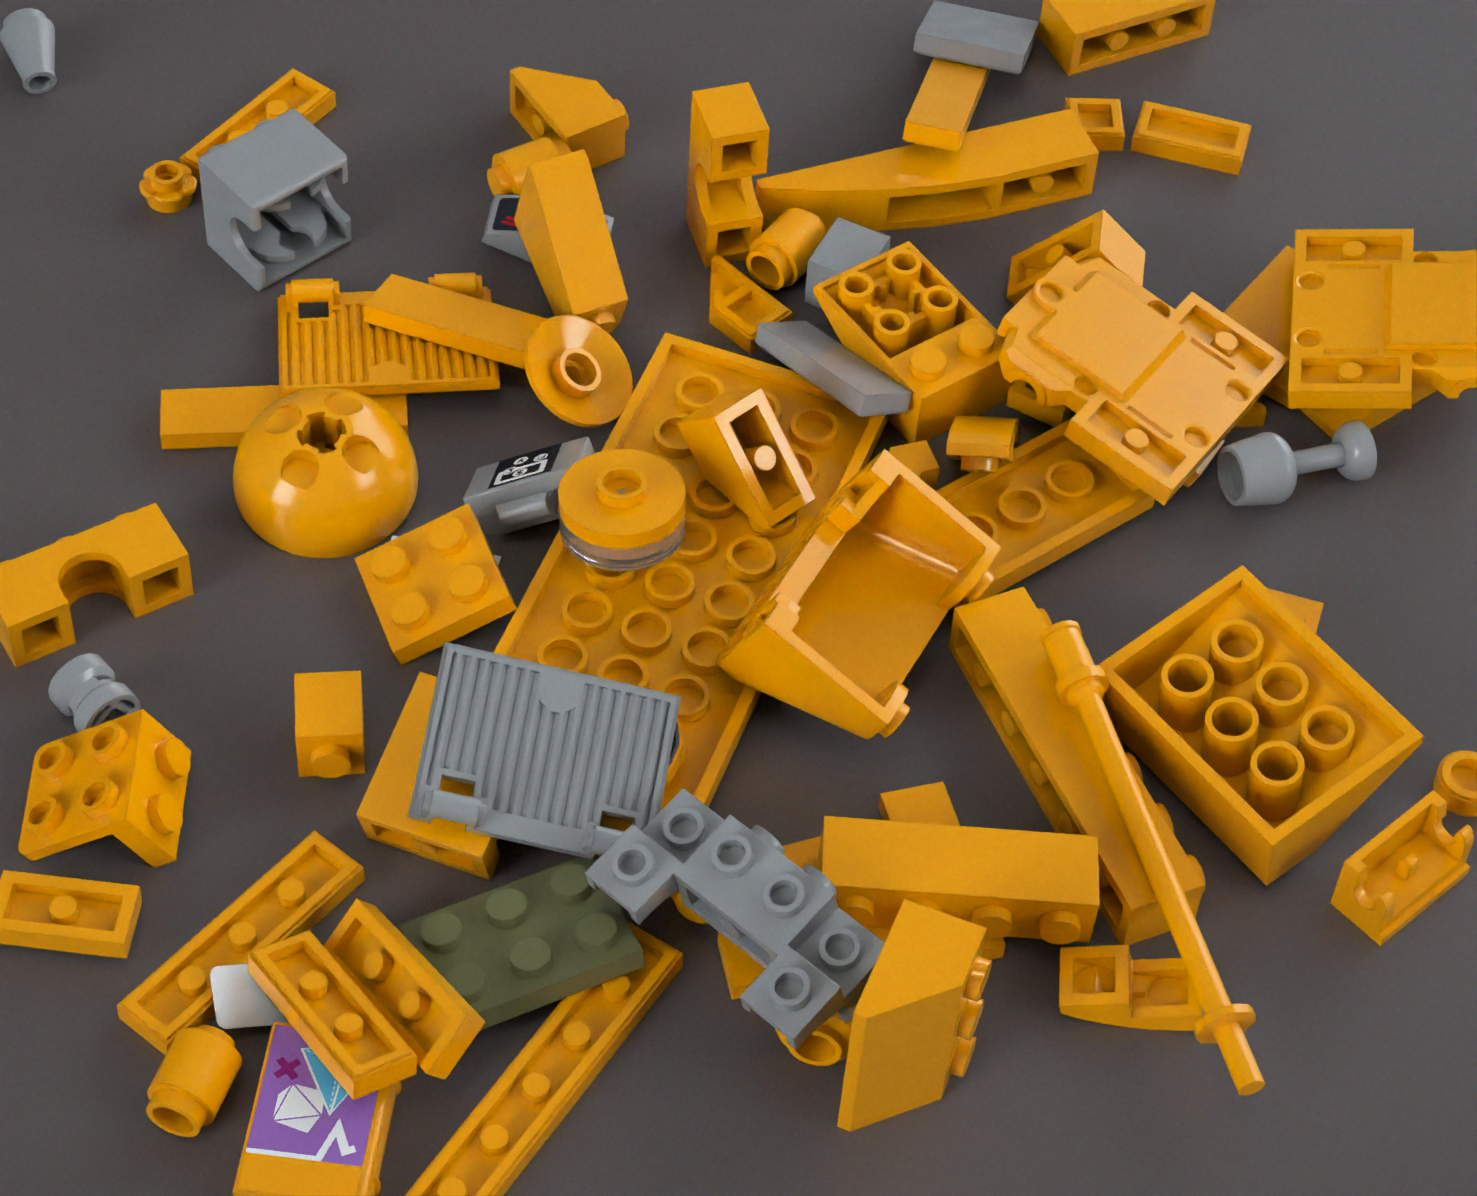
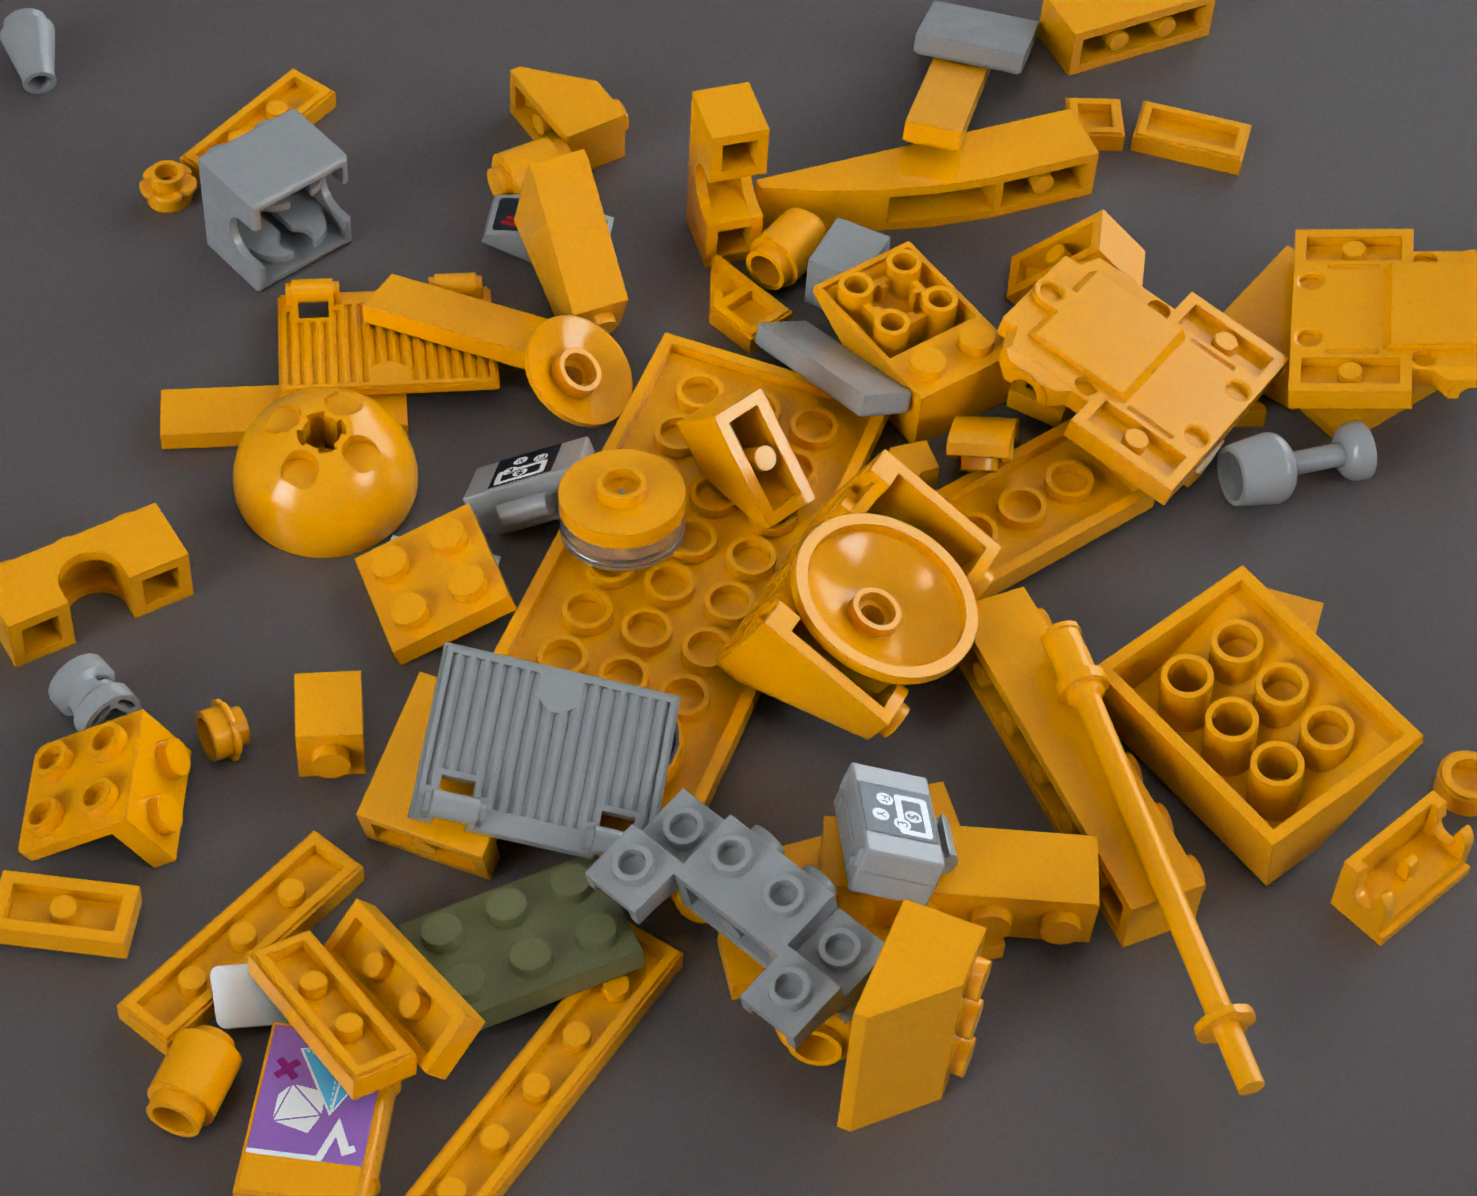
light orange slope [1059,945,1204,1031] -> none
none -> light orange plate [195,698,251,762]
none -> light orange dish [791,513,978,685]
none -> light grey piece [834,763,958,906]

